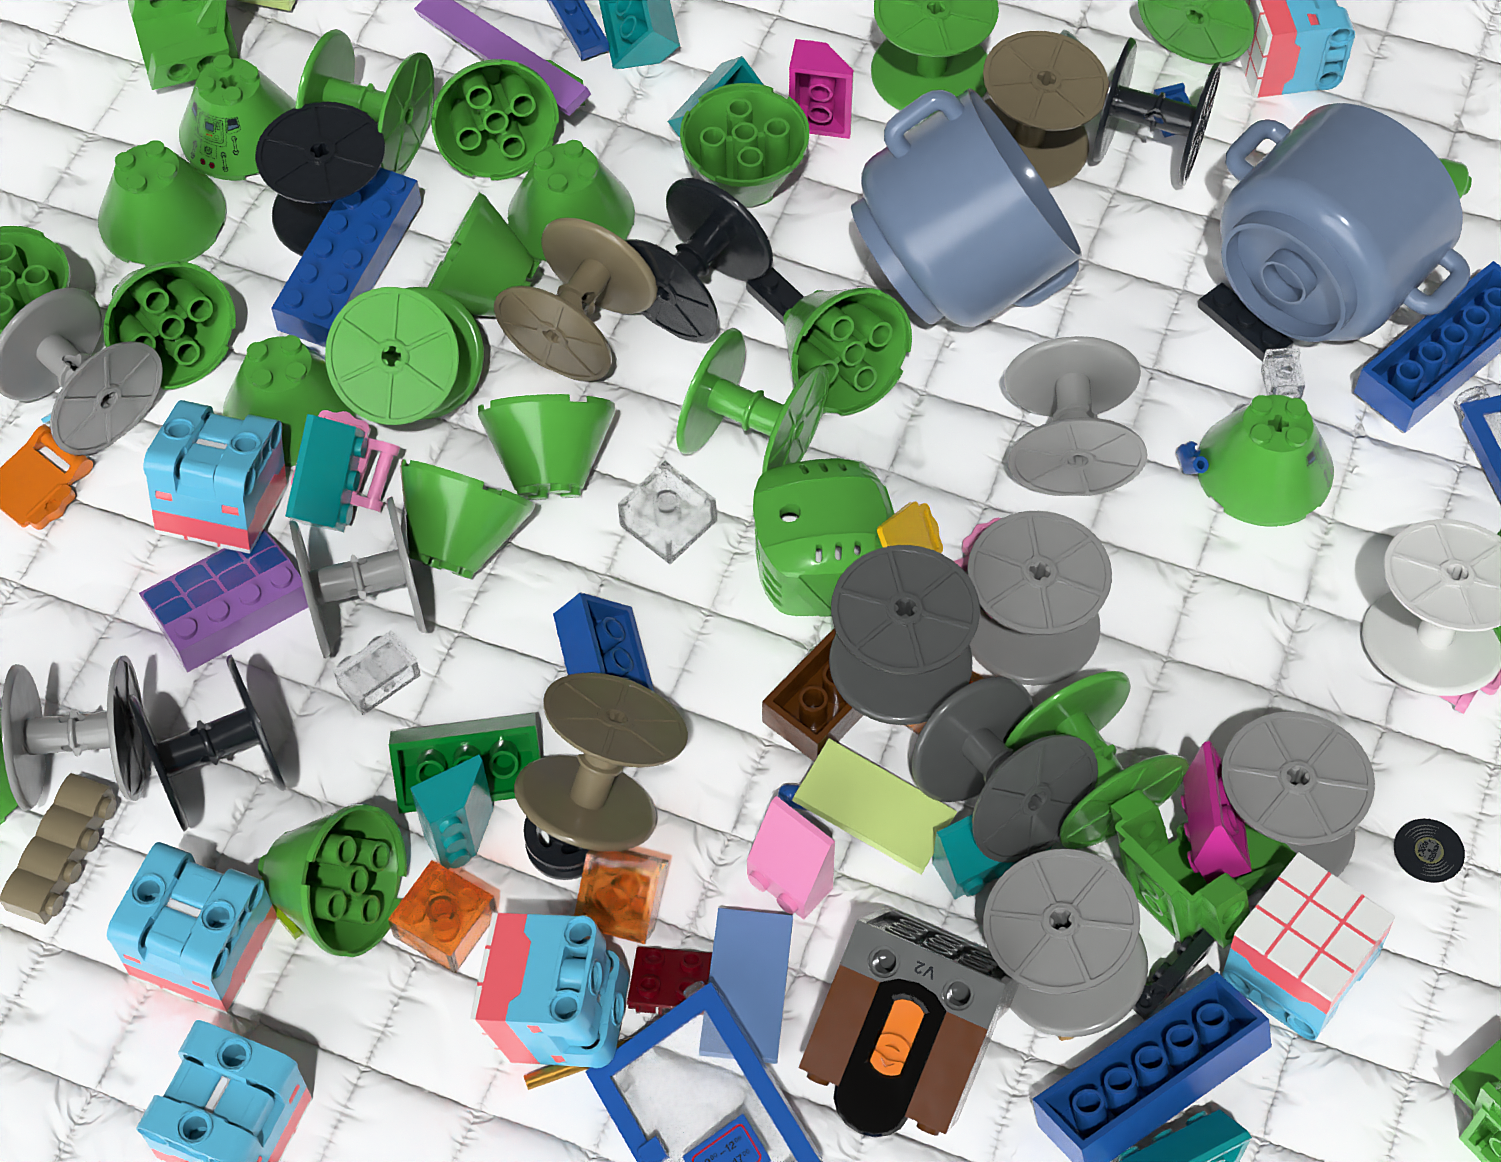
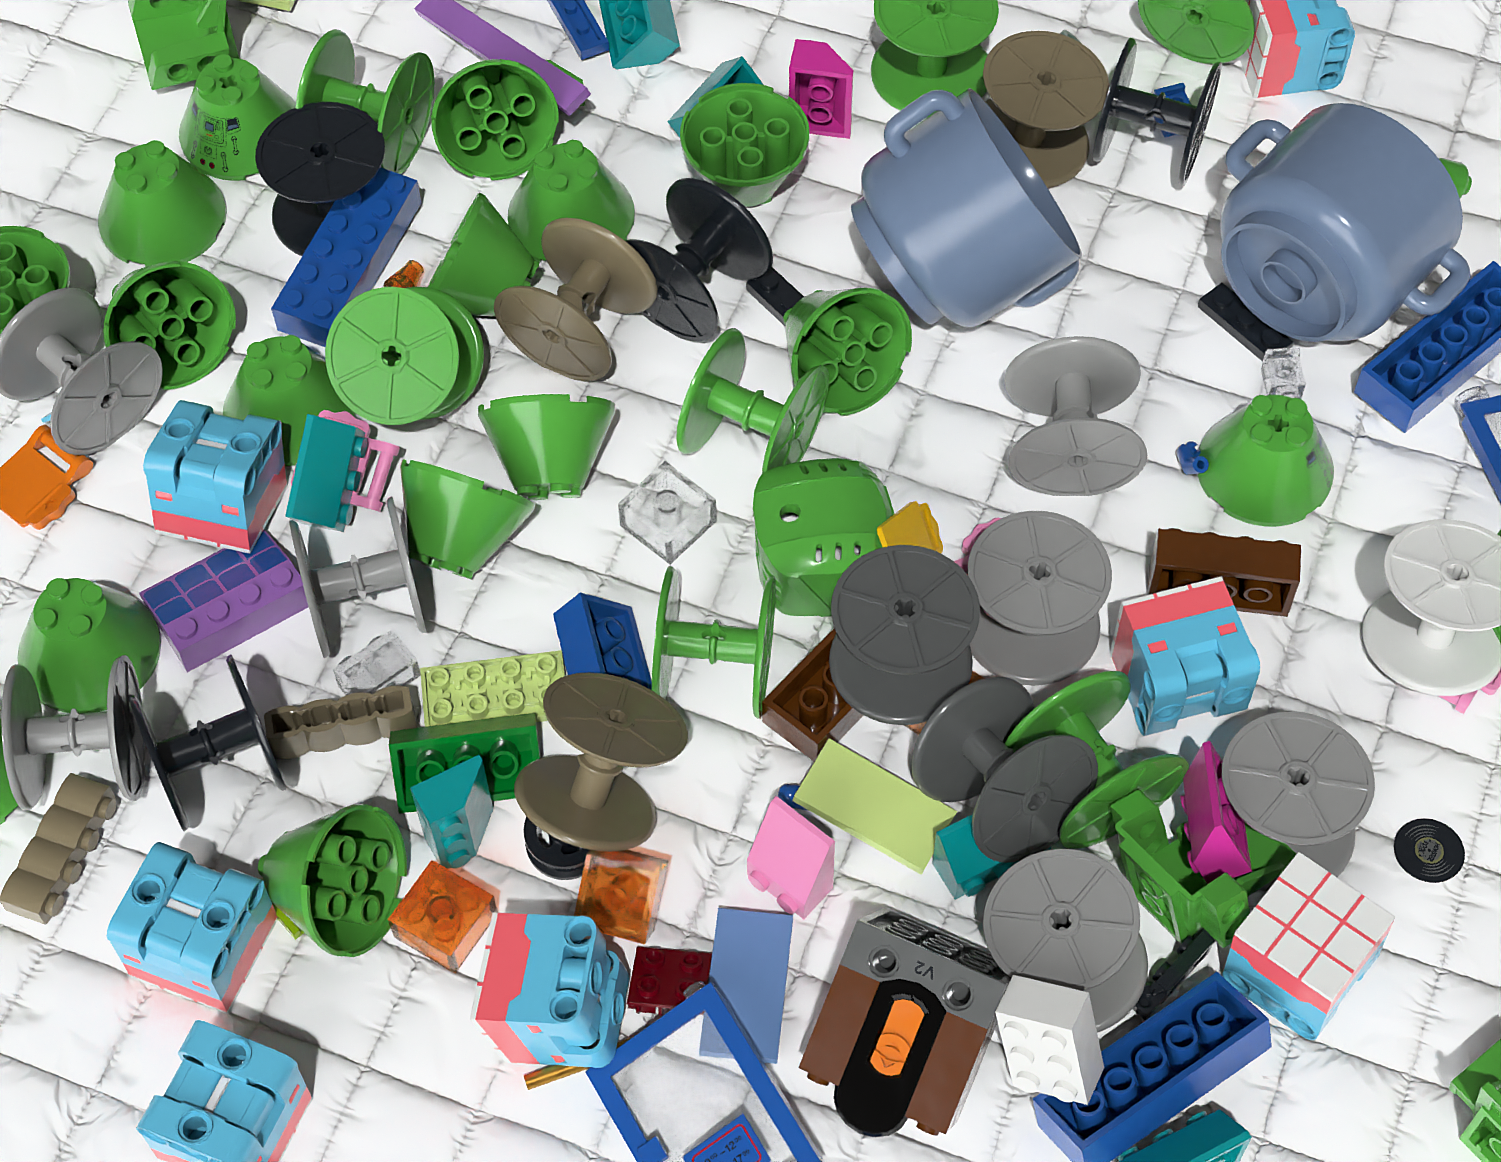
none -> bright green cone [17,578,161,714]
none -> dark tan brick [264,686,417,759]
none -> clear orange cone [383,260,424,288]
none -> yellowish green tile [420,650,565,727]
none -> bright green piece [652,566,776,719]
none -> white brick [995,975,1104,1105]
none -> medium azure piece [1110,576,1260,736]
none -> reddish brown brick [1147,528,1301,617]

